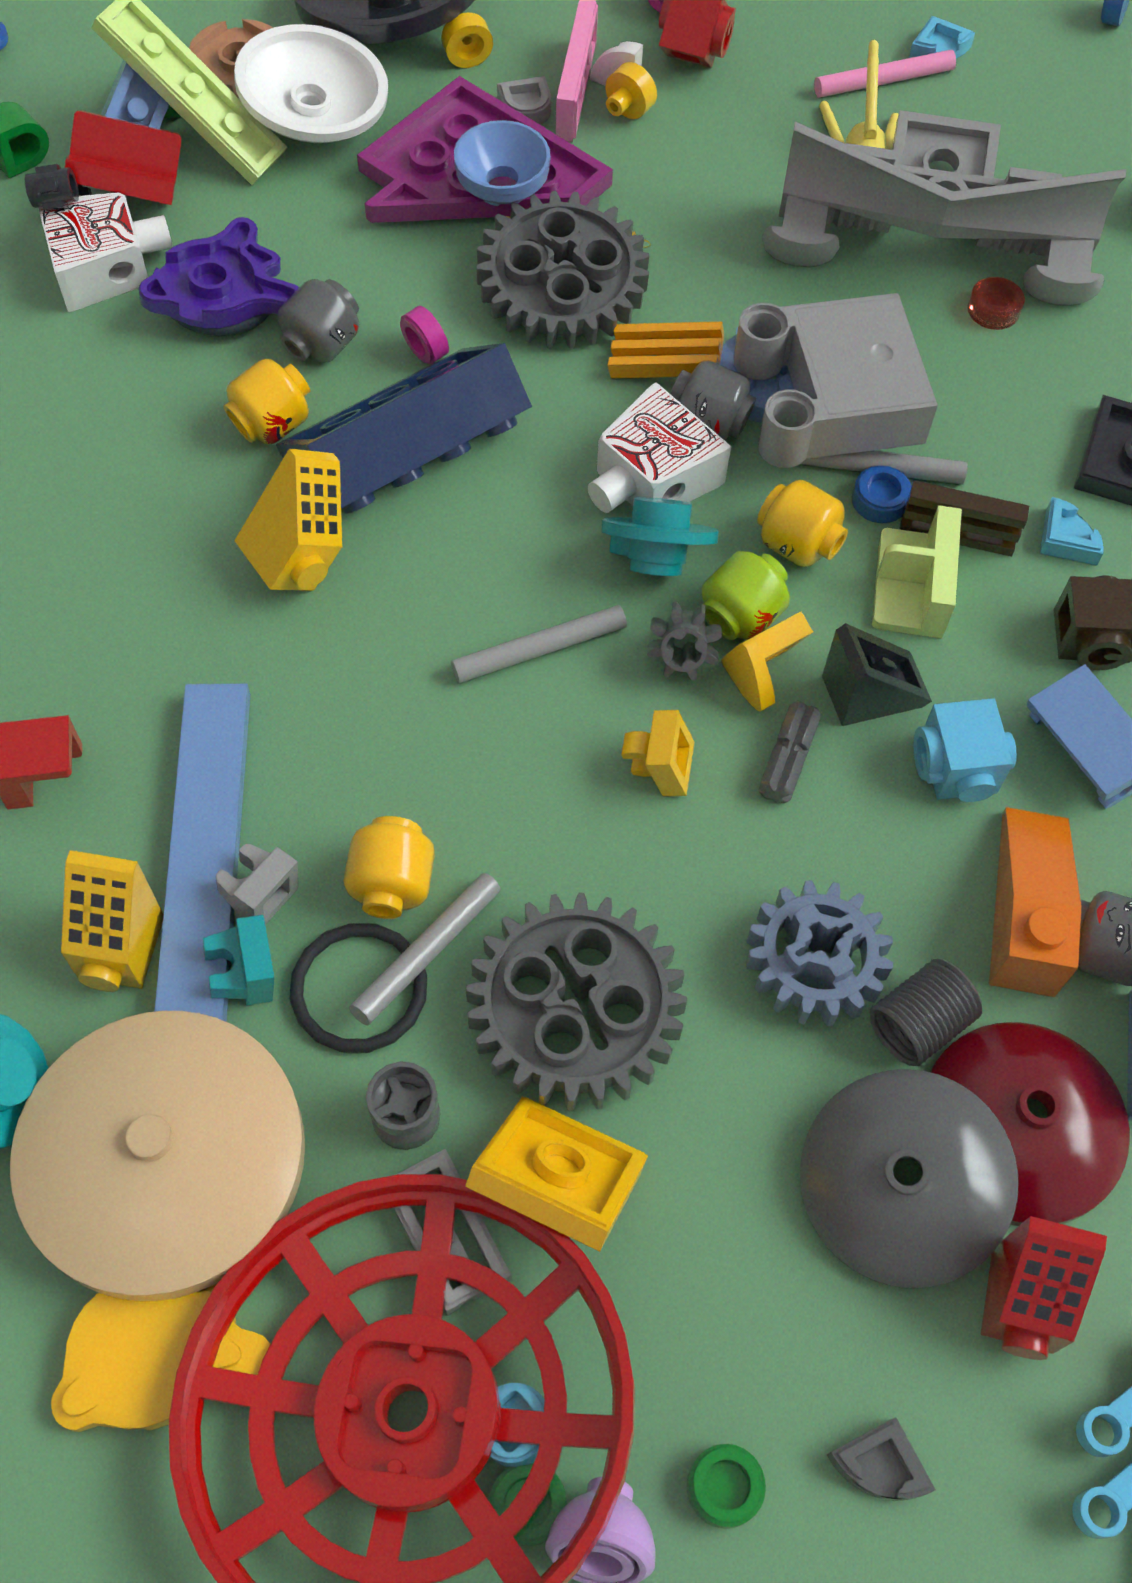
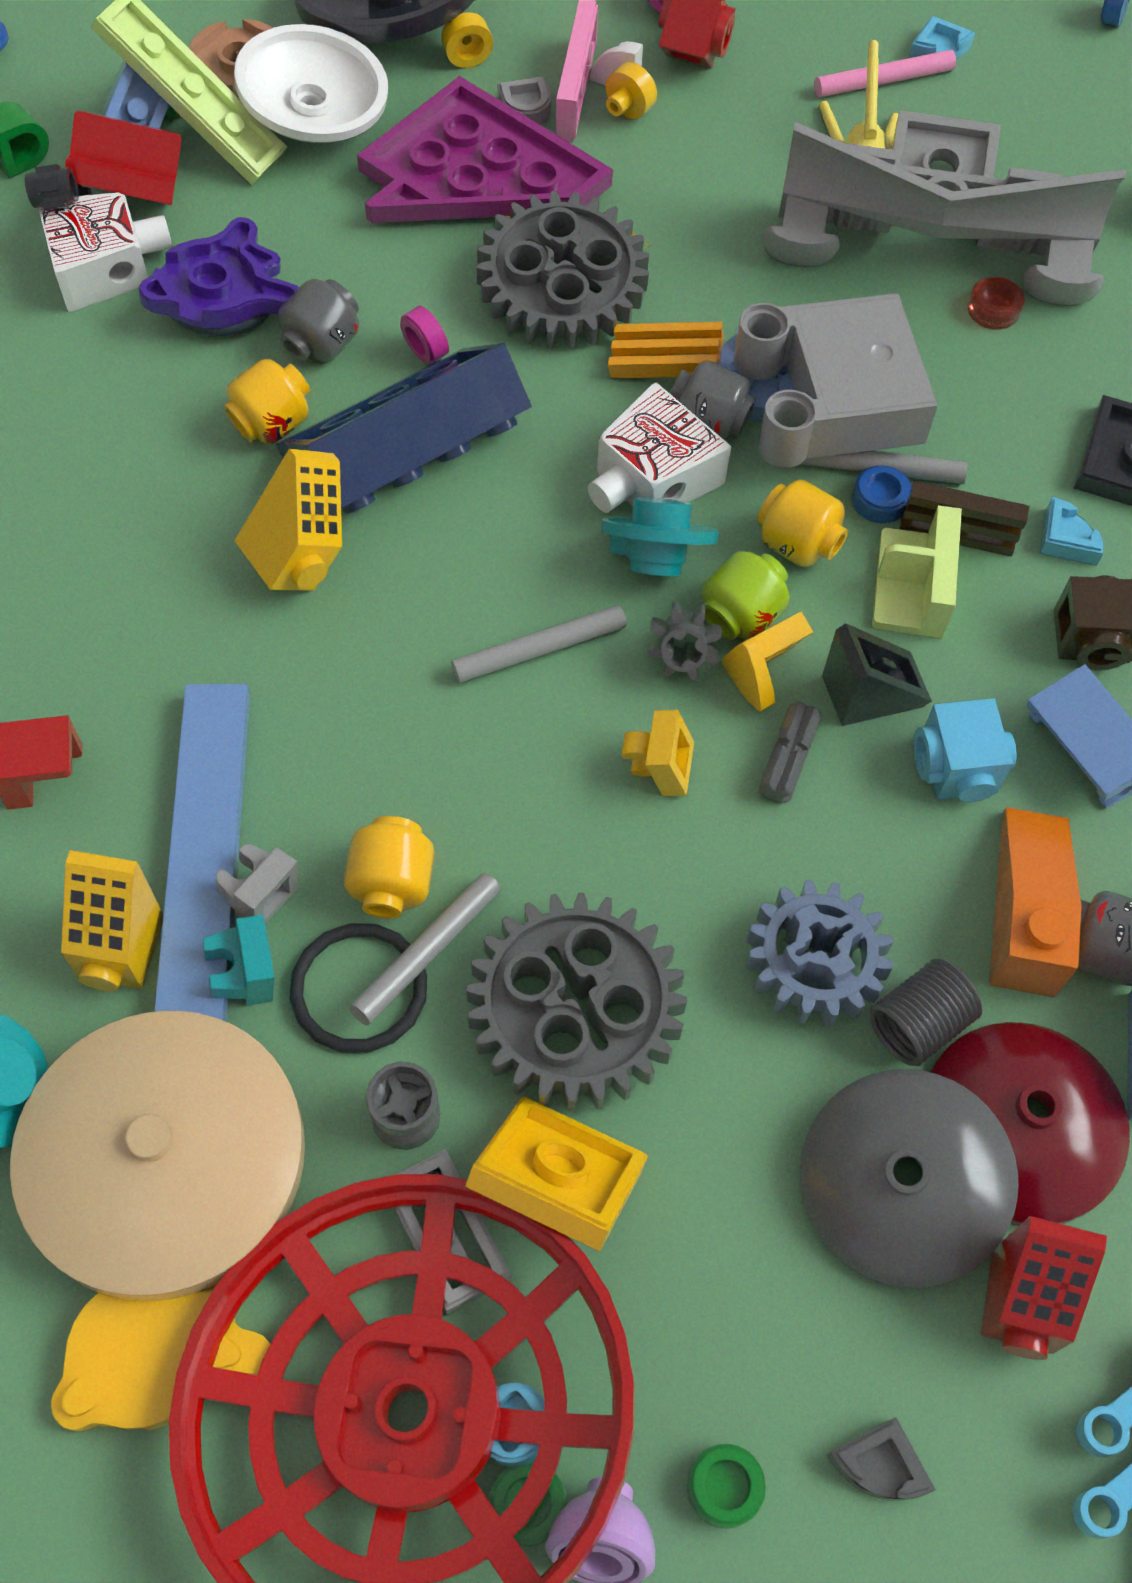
medium blue piece [454,120,550,206] -> none

